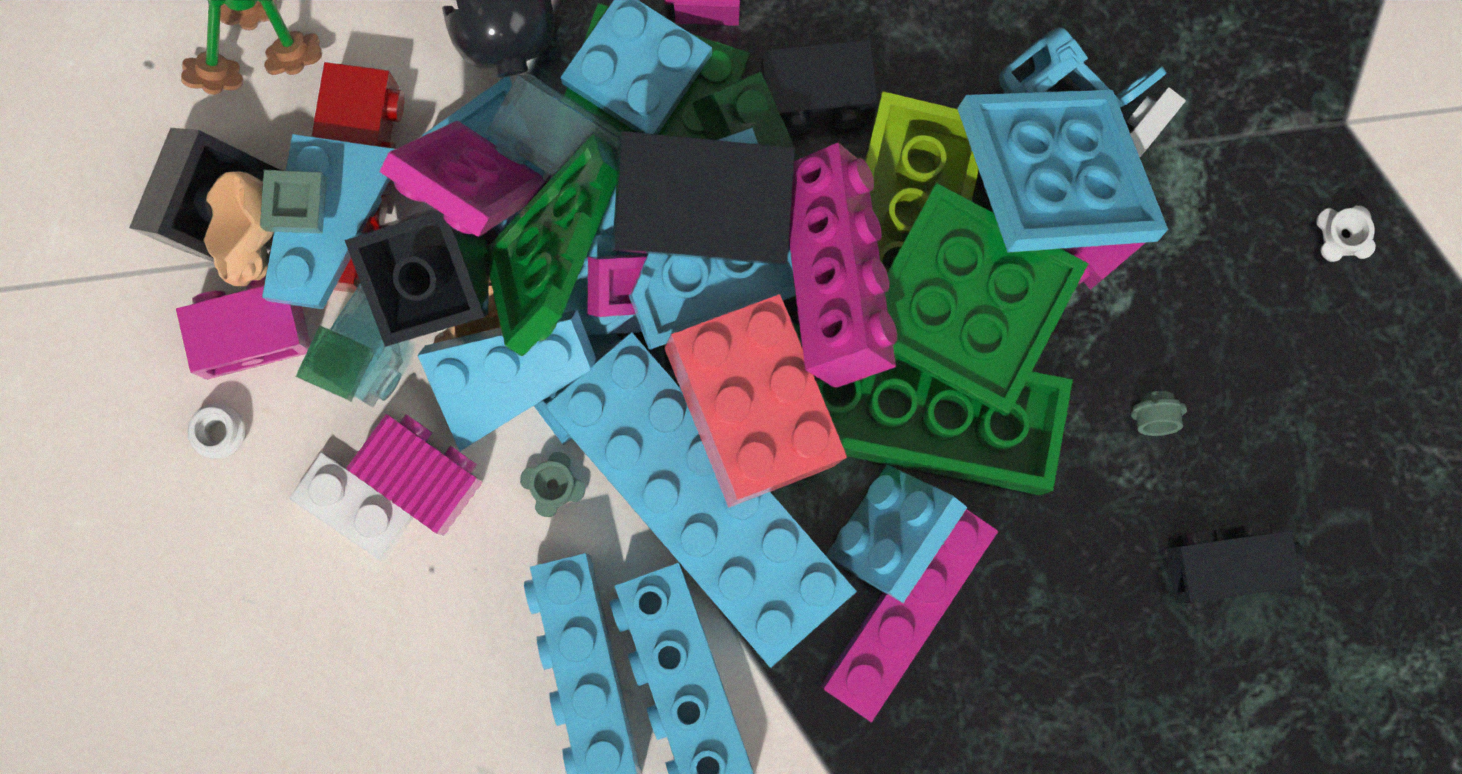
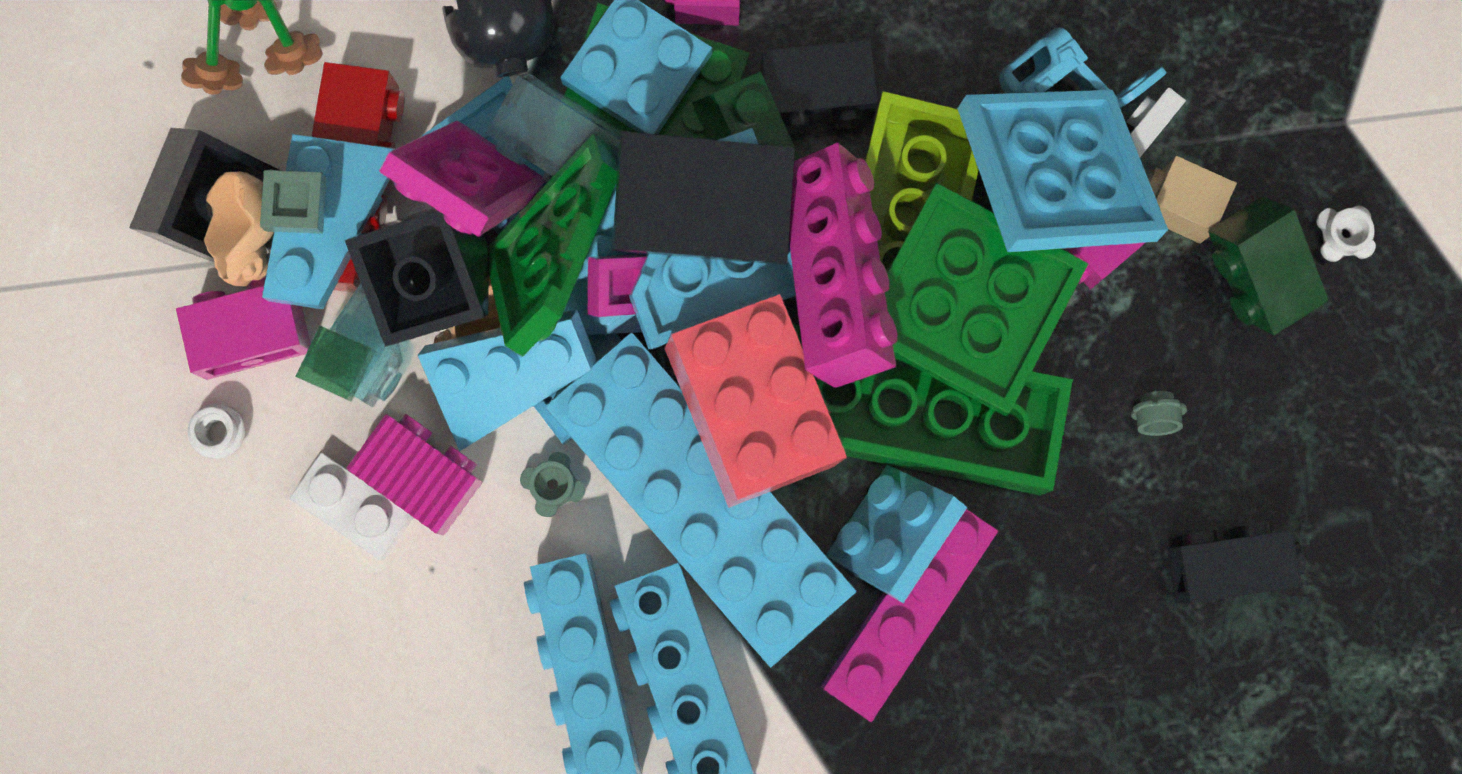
none -> tan brick [1148,156,1237,243]
none -> dark green brick [1208,196,1329,336]

